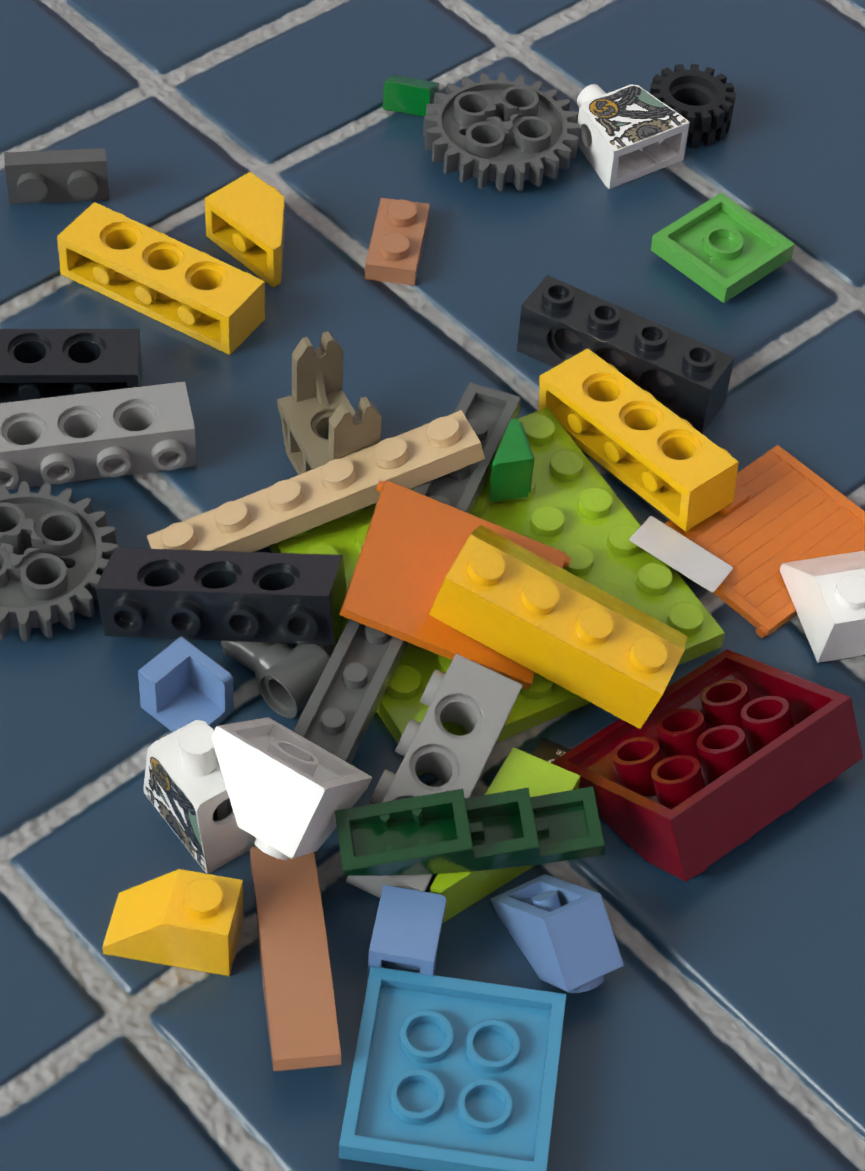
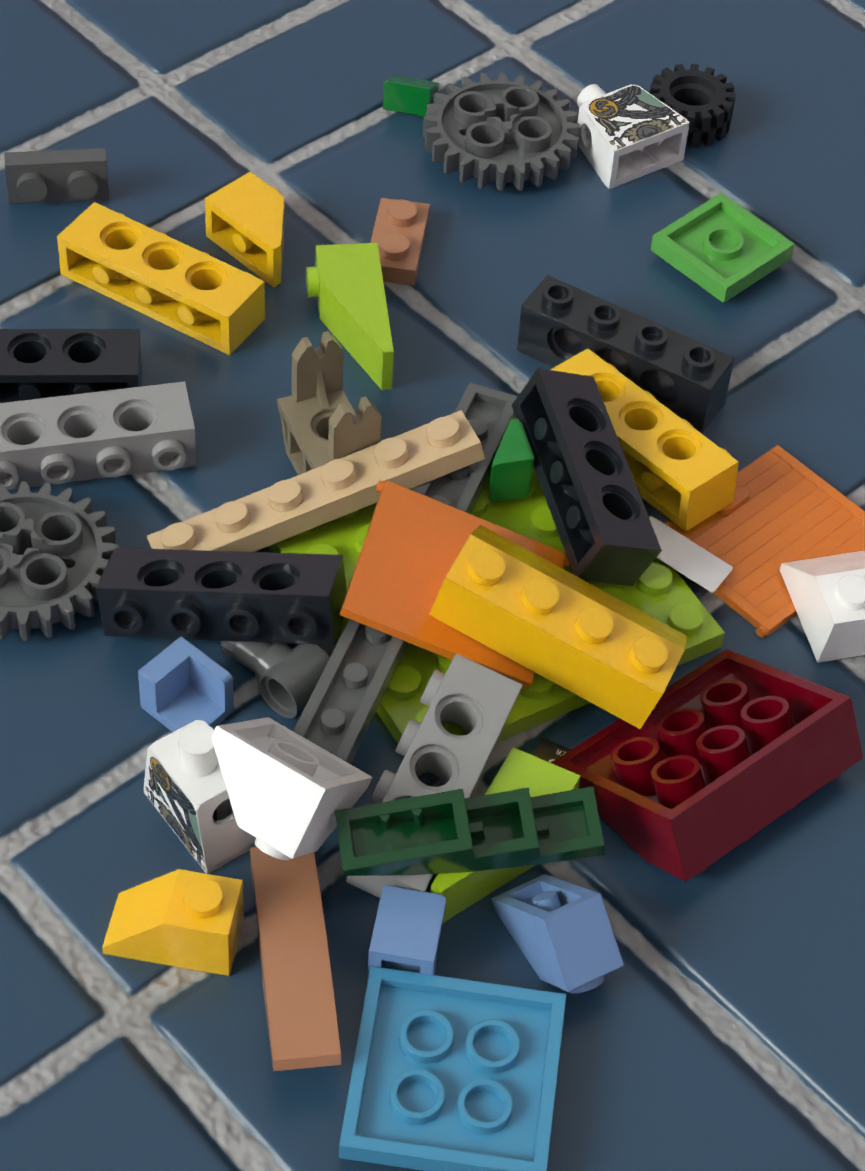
none -> lime slope [306,243,394,390]
none -> black brick [512,368,662,586]

